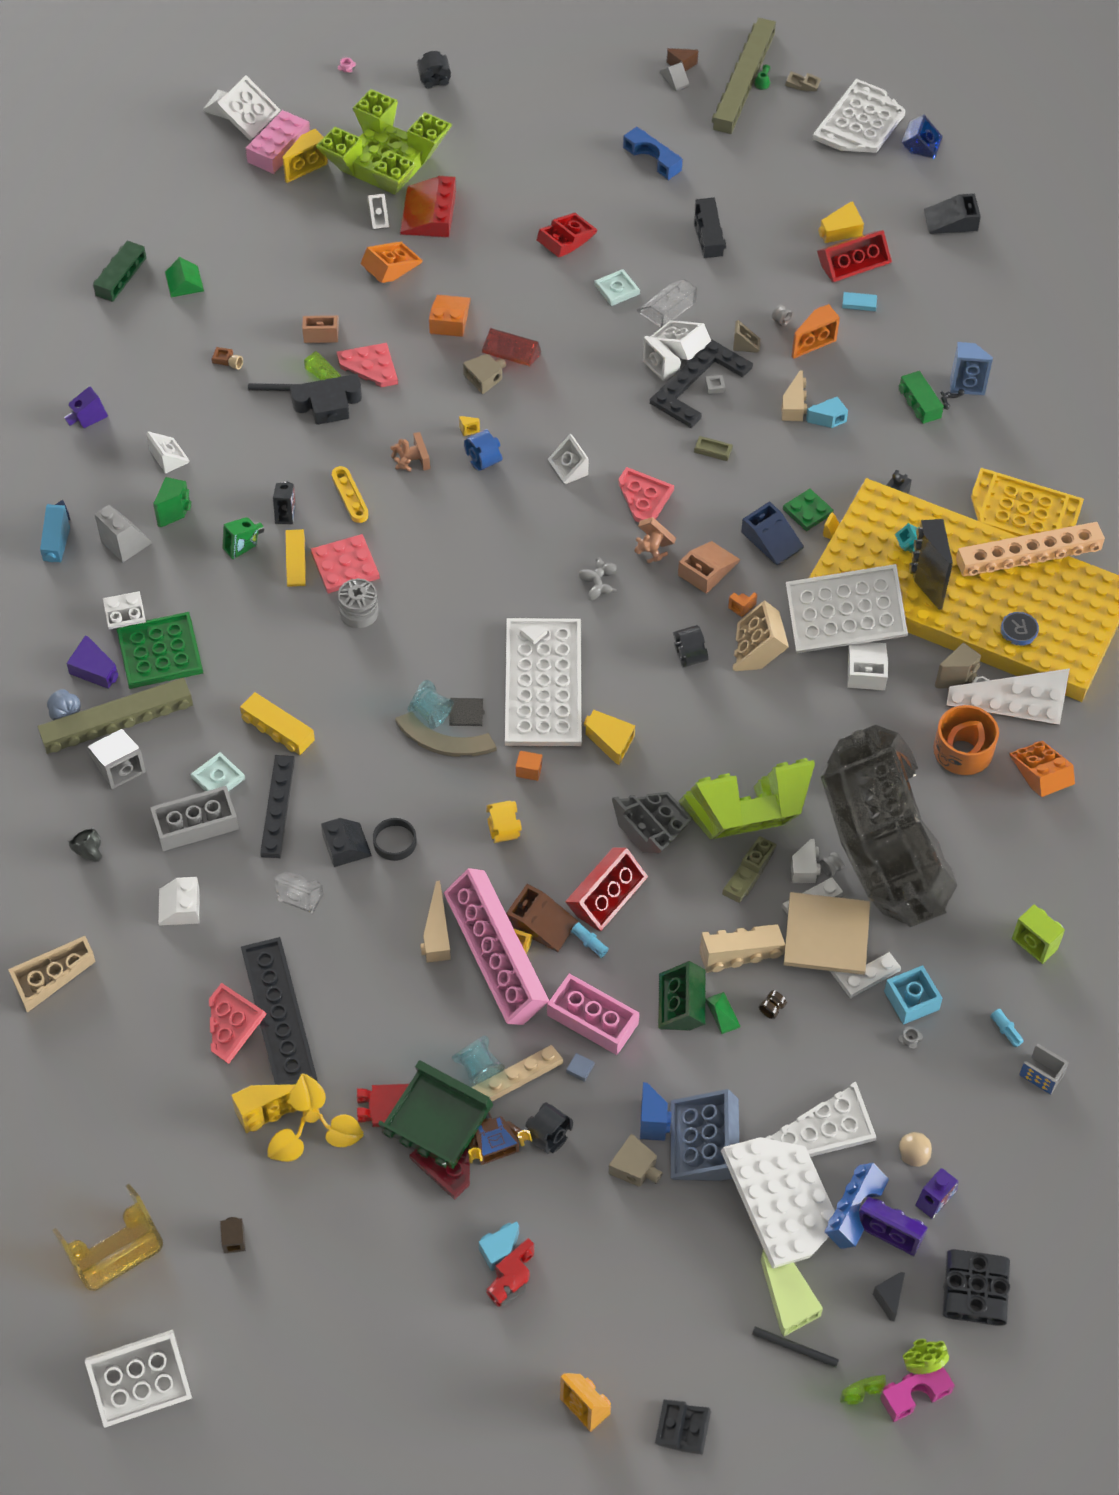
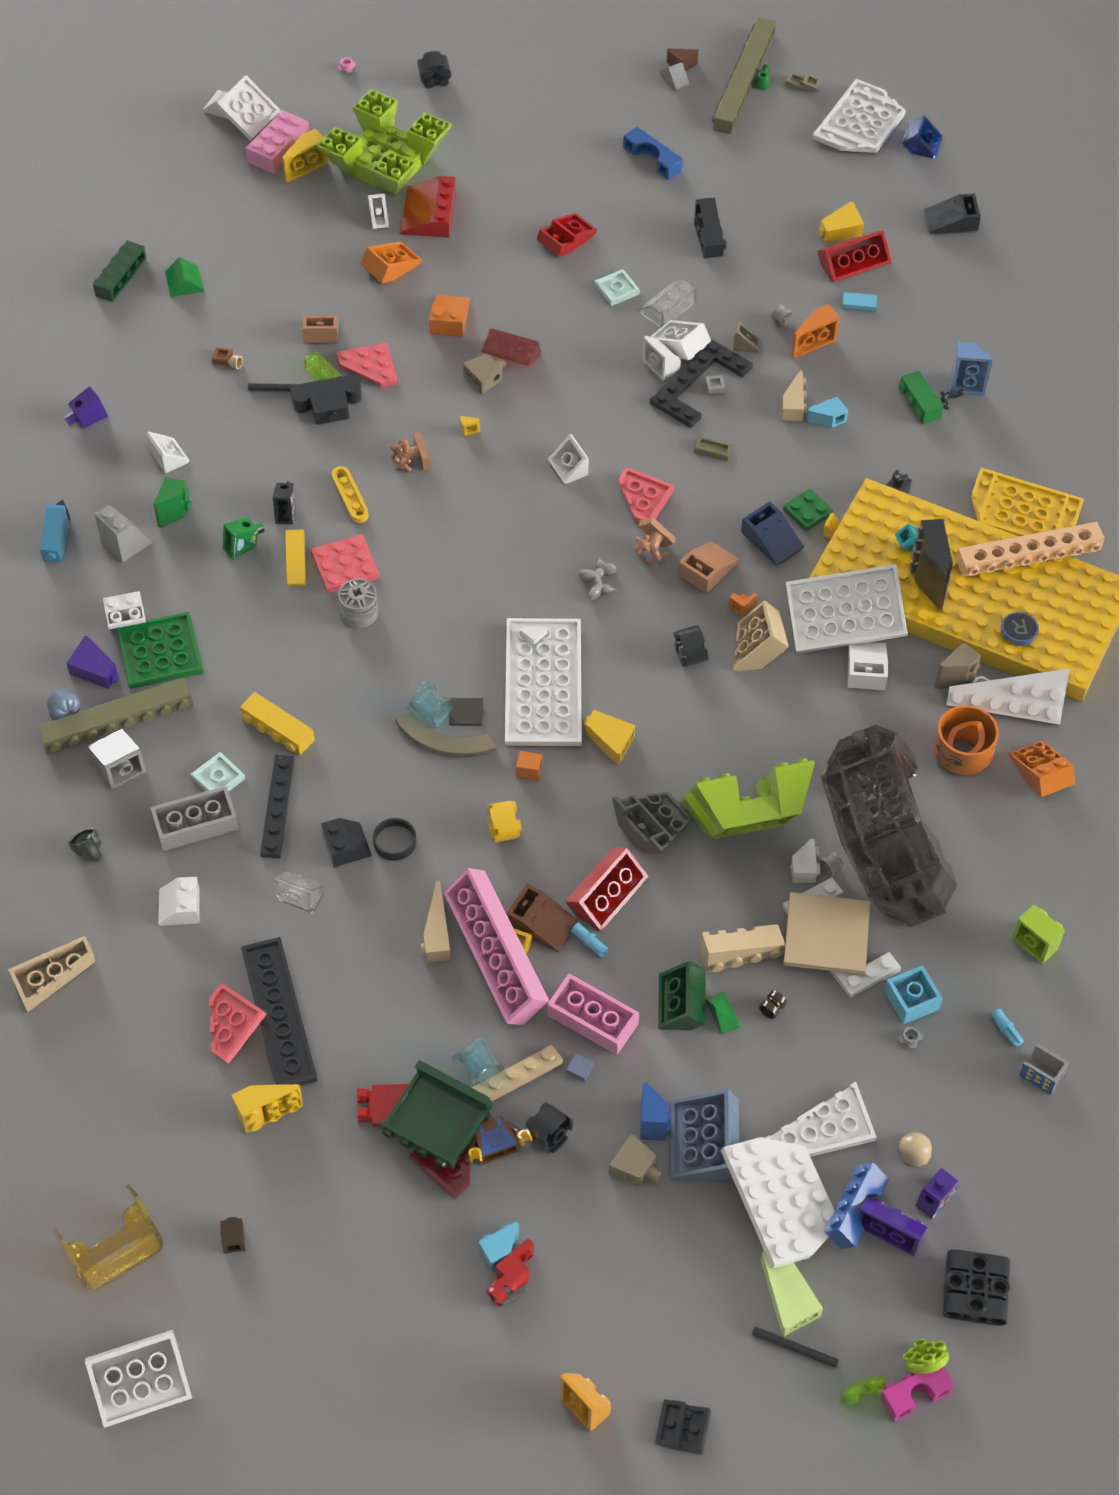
yellow plant [267,1073,364,1162] -> none
blue brick [464,429,503,471] -> none
olive slope [722,836,777,903] -> none
black slope [873,1272,905,1321] -> none

